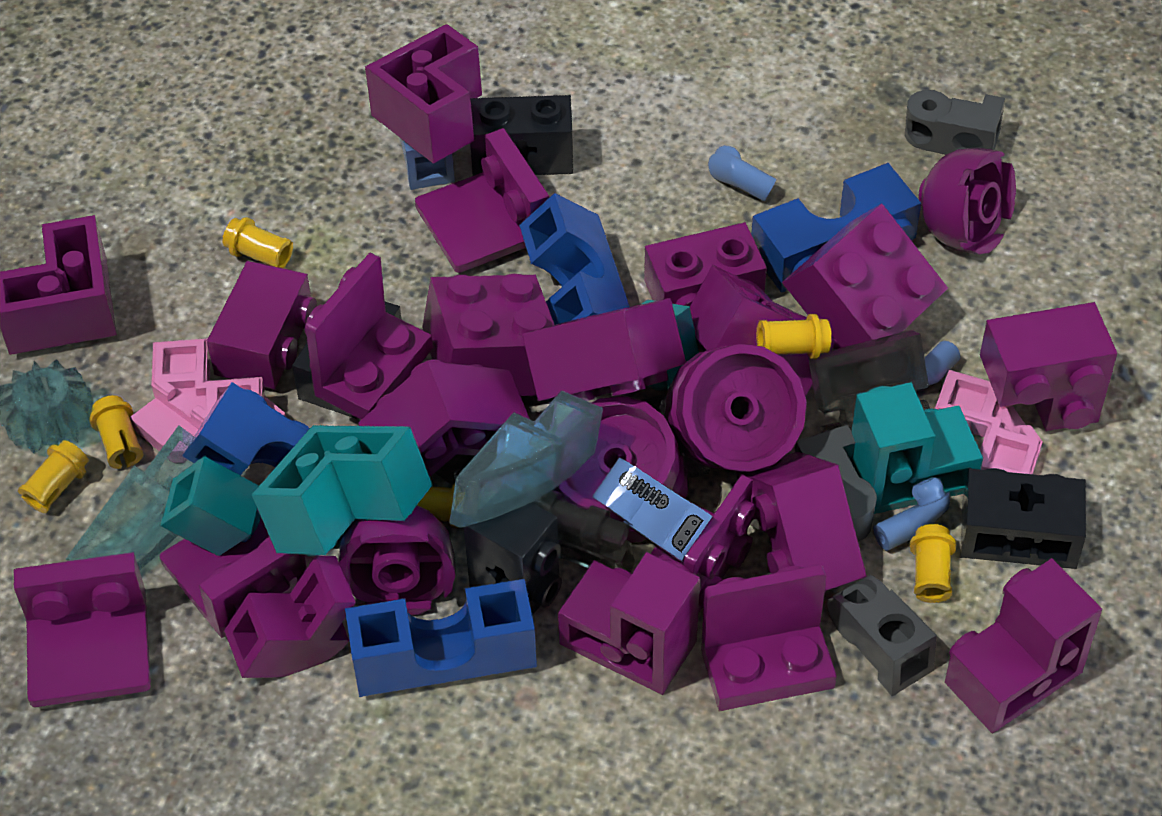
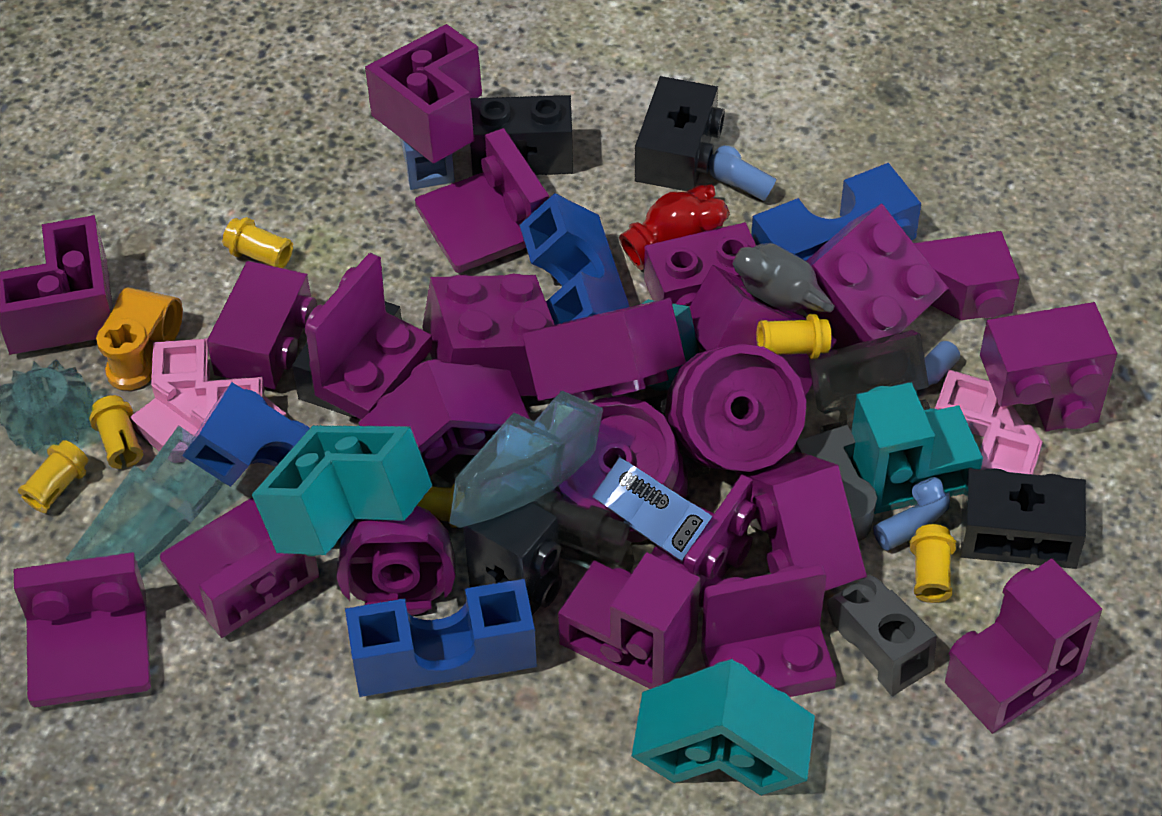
teal brick [160,456,260,556] -> none
magenta brick [224,555,356,678] -> none
dark grey leg [905,90,1005,155] -> none
magenta cylinder [918,148,1016,255] -> none
none -> light orange piece [96,287,183,391]
none -> red animal [619,184,730,270]
none -> teal brick [631,659,815,795]
none -> black brick [635,76,725,191]
none -> dark grey animal [732,243,834,313]
none -> magenta slope [914,231,1020,320]

